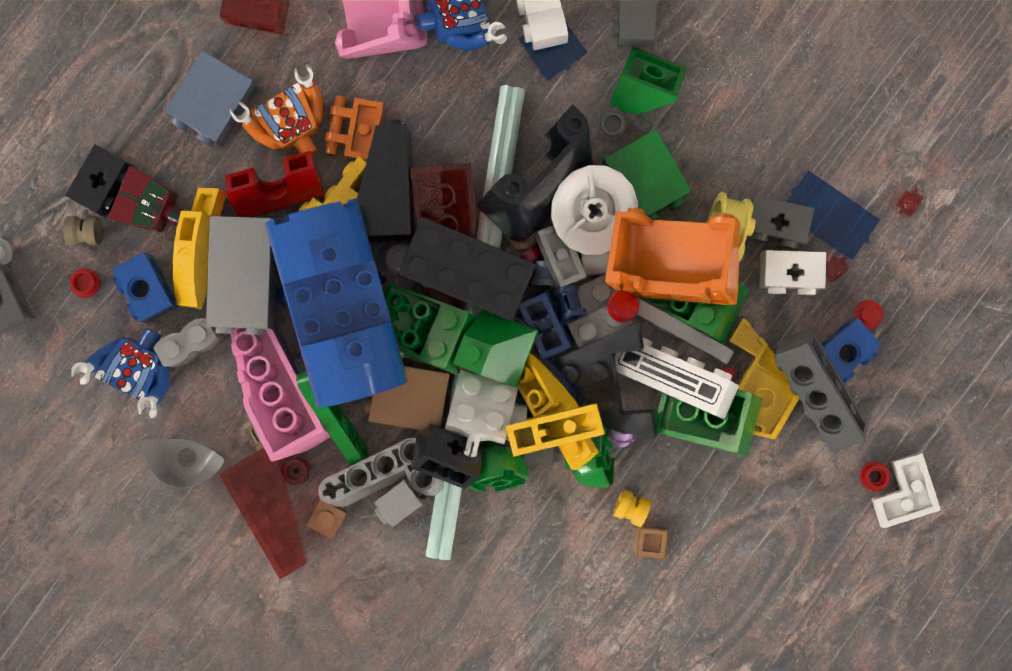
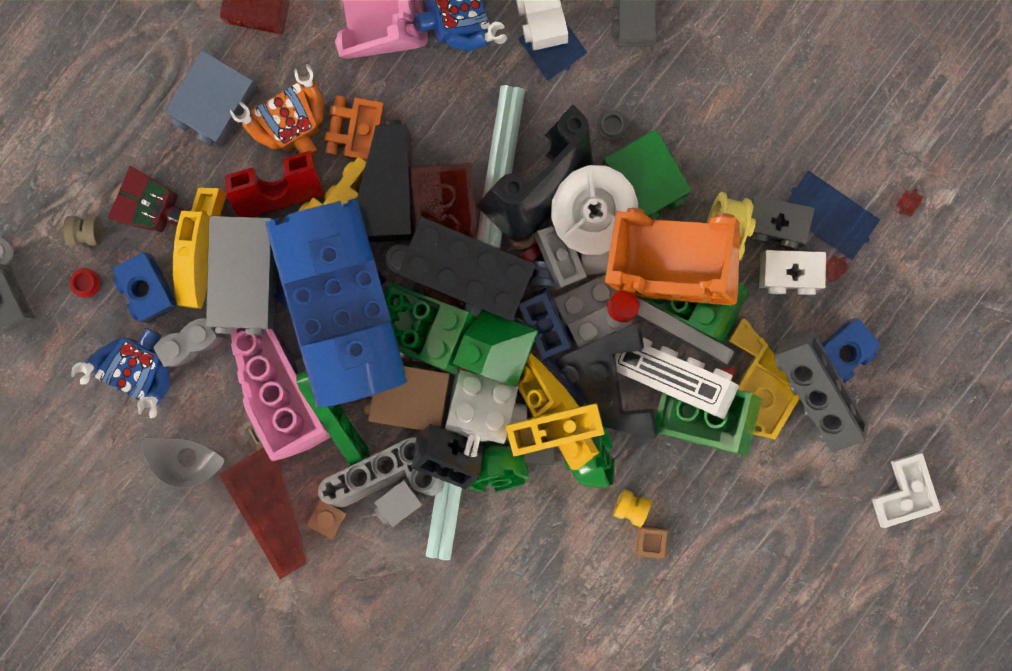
black brick [65,144,134,217] -> none
dark red plate [282,456,311,485] -> none
dark blue bush [553,284,587,323] -> none
lavender plate [607,429,636,447] -> none
green slope [610,47,687,115] -> none
red plate [853,300,884,330] -> none
red plate [859,461,890,491] -> none

